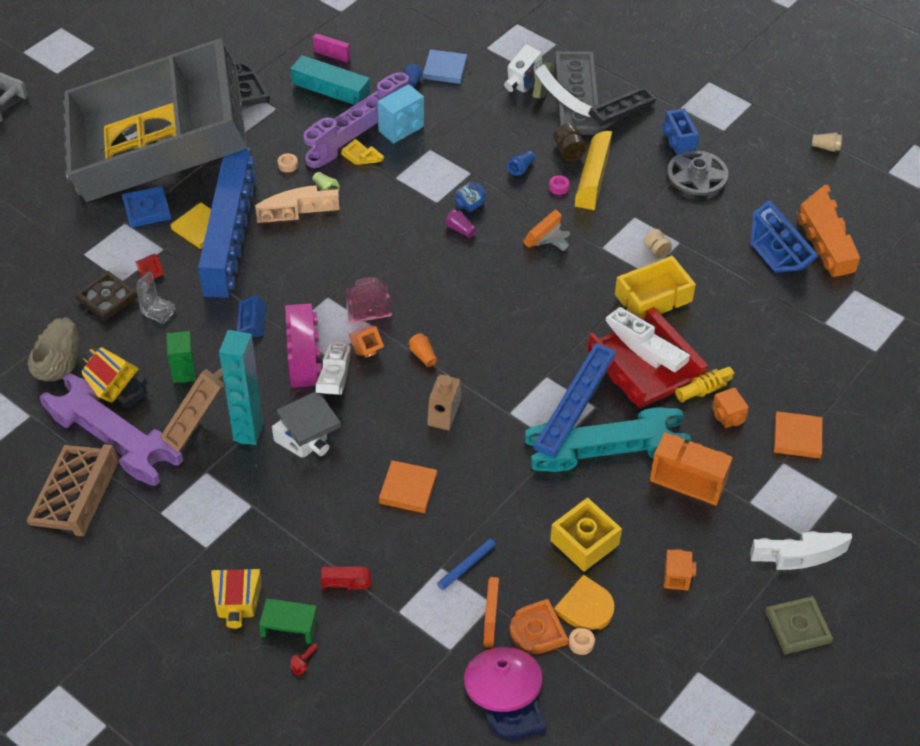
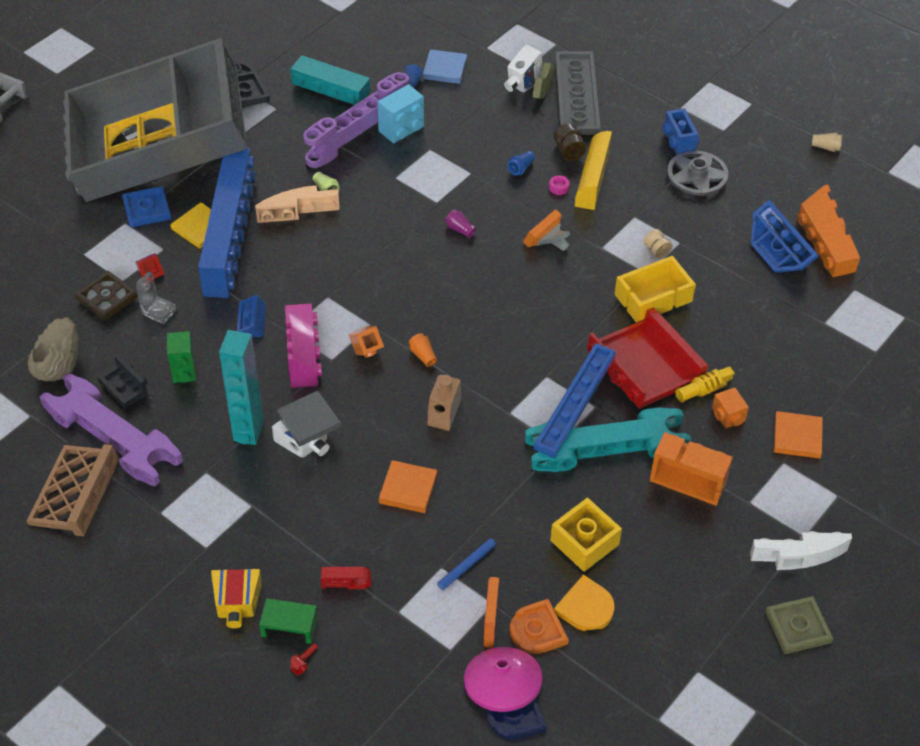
yellow torso [82,347,139,403] -> none
medium nougat fence [160,368,225,452] -> none
light nougat tile [277,153,298,172] -> none
dark pink plate [313,33,350,62] -> none
white slope [316,342,351,395] -> none
yellow slope [341,139,384,165] -> none
clear pink slope [345,277,392,323] -> none
head [454,182,486,213] -> none
white sticker [535,64,592,117] -> none
light nougat tile [569,628,595,655] -> none
black plate [588,86,657,126] -> none
white slope [606,307,690,372] -> none
orange brick [664,549,696,590] -> none

